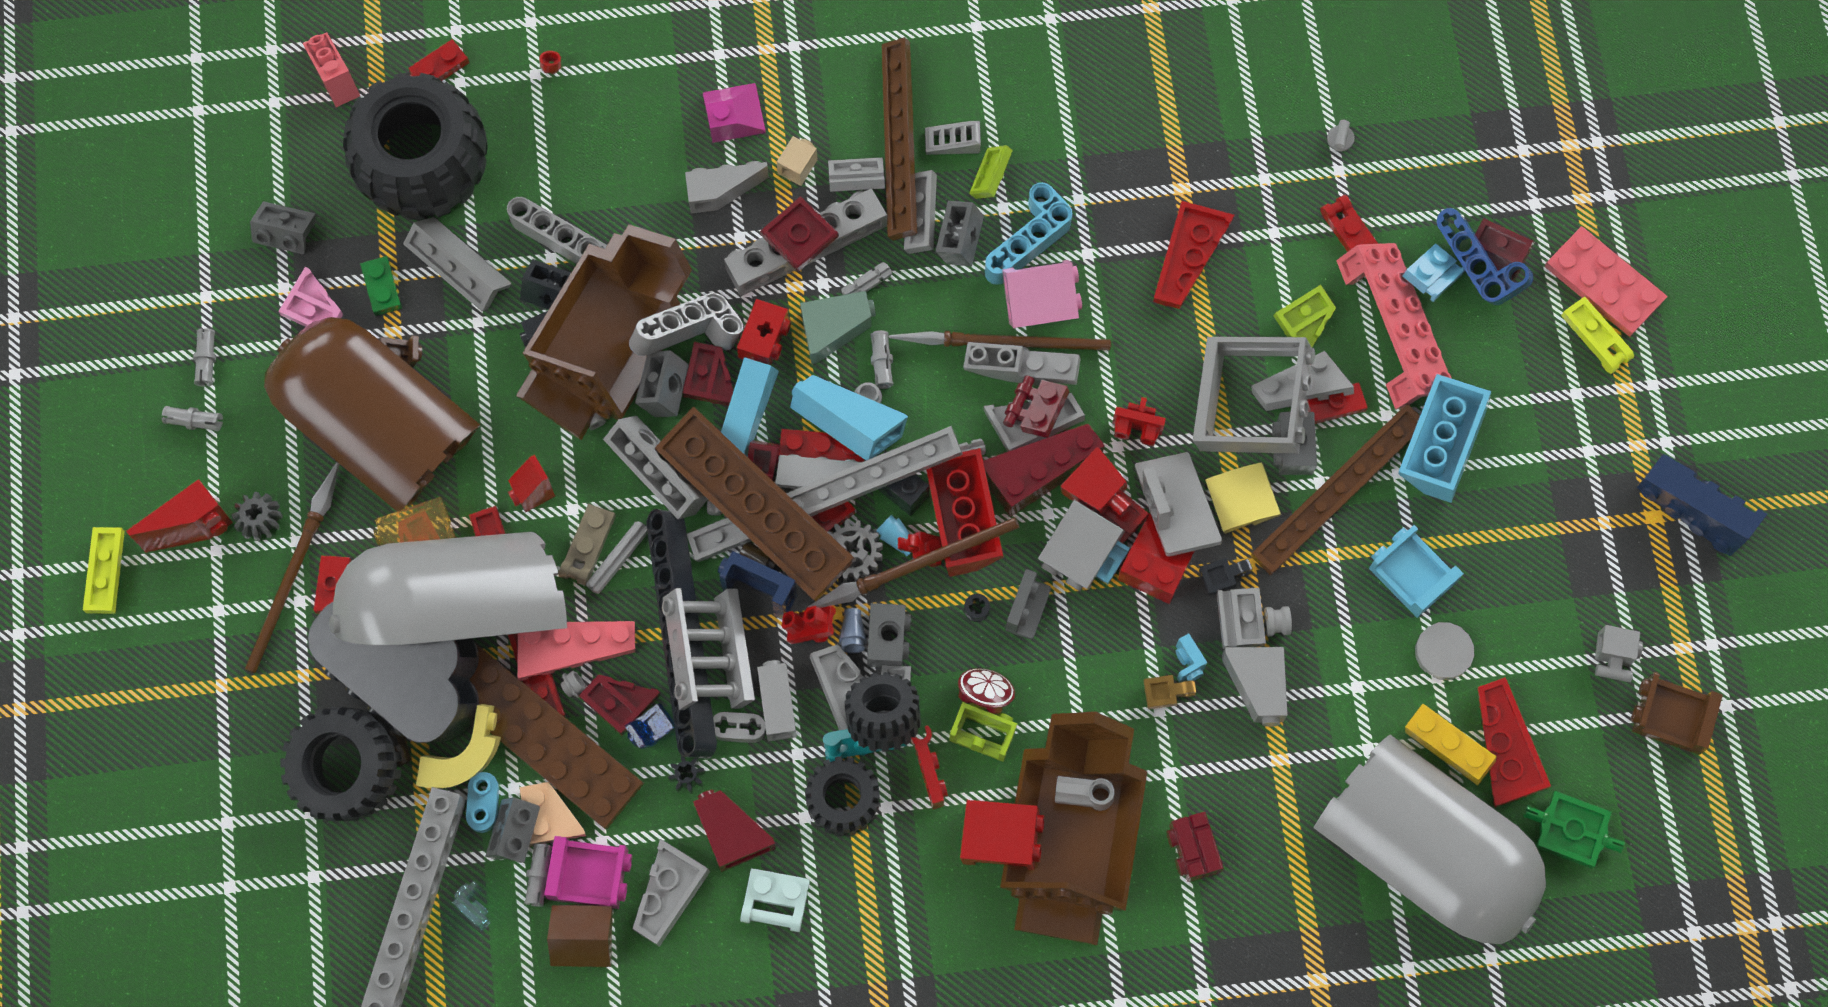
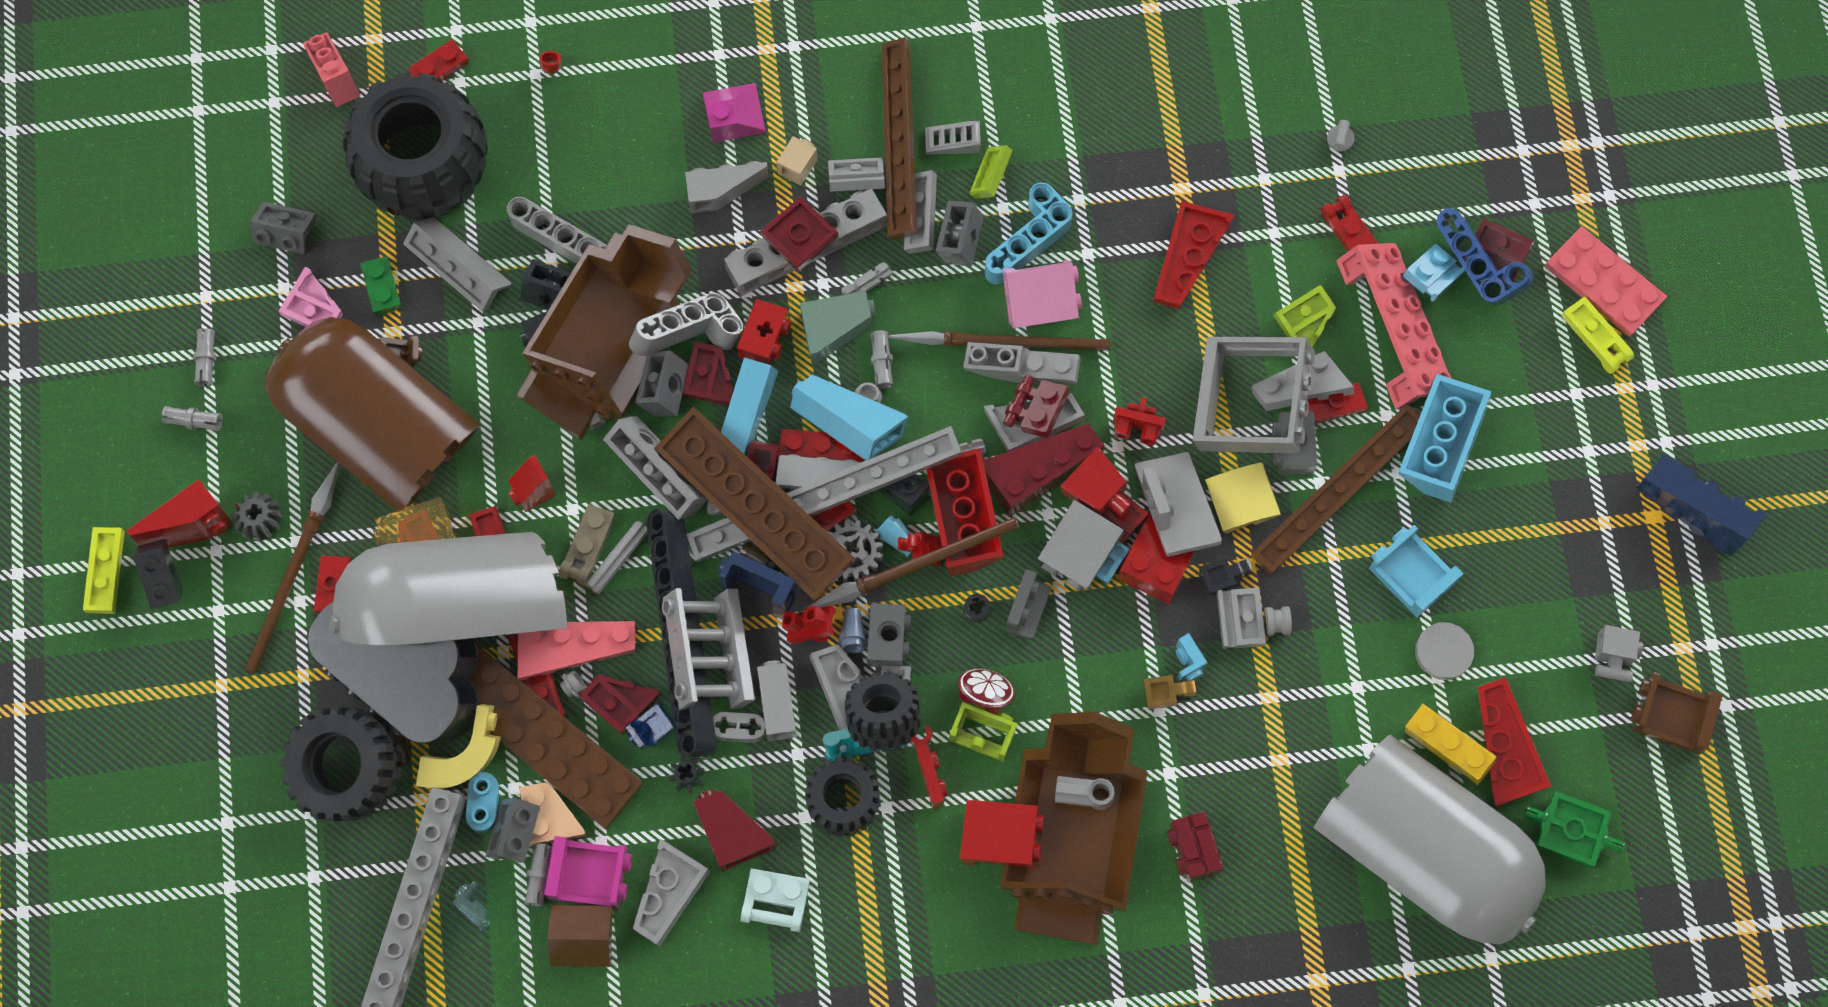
light grey slope [1222,647,1287,727] -> none
none -> black brick [132,539,183,609]

